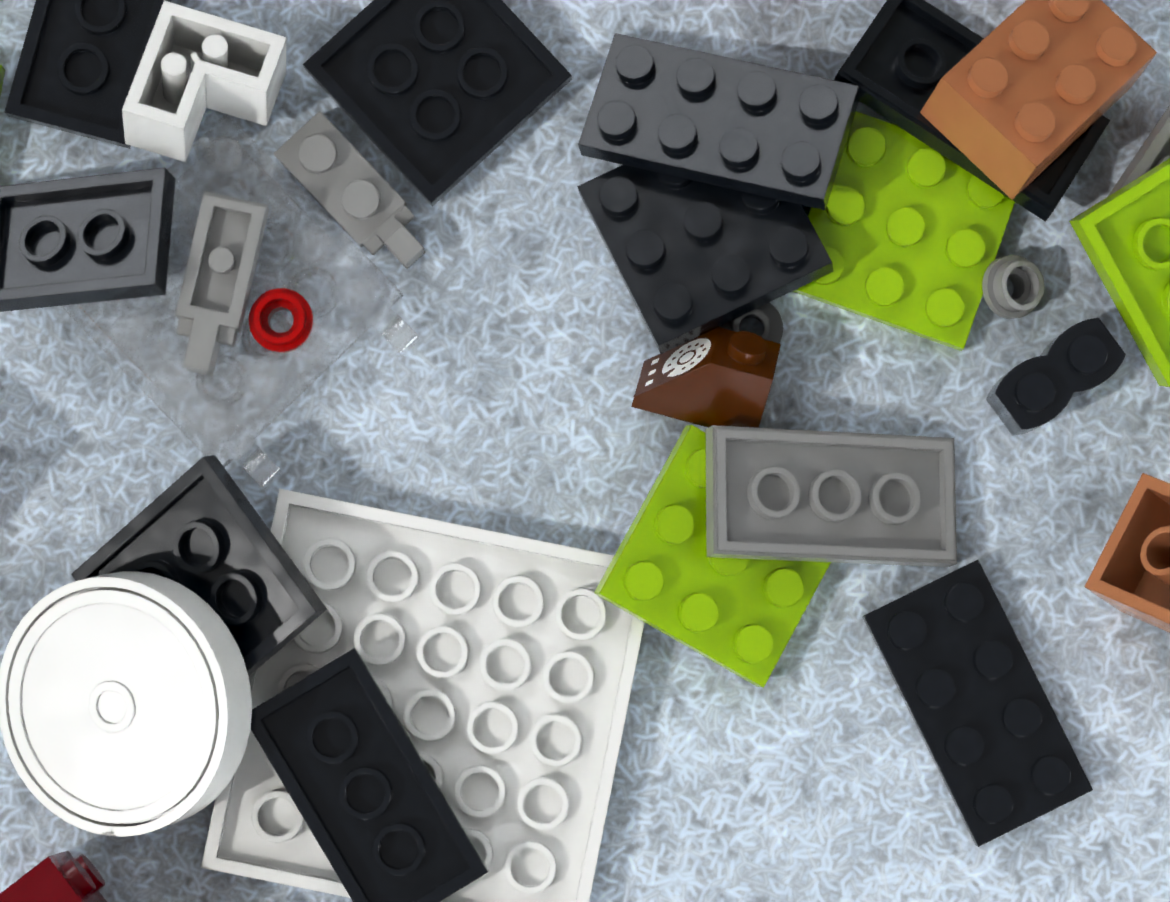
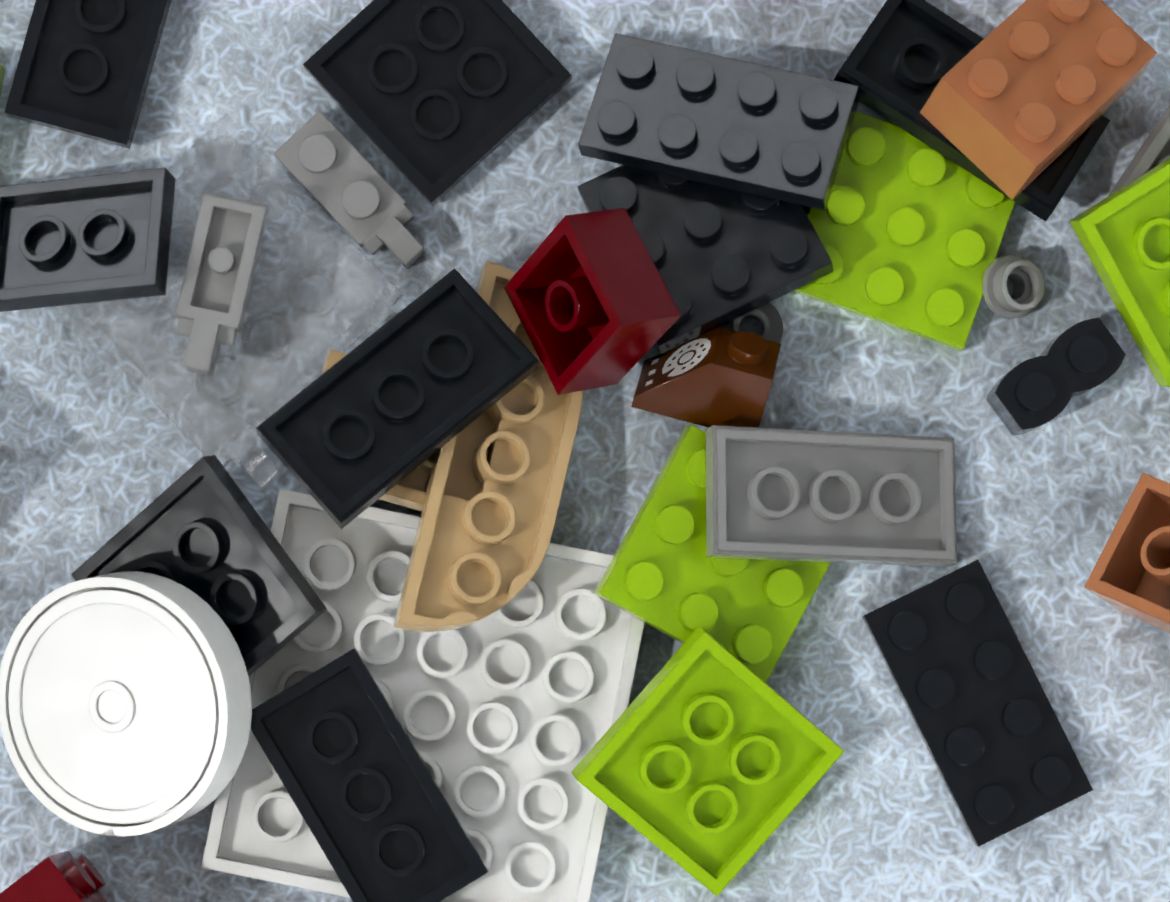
white brick [122,0,286,162] -> none
red plate [249,288,314,353] -> none
none -> black tile [256,268,539,529]
none -> tan plate [321,261,583,632]
none -> dark red brick [504,208,681,395]
none -> lime plate [571,626,844,896]

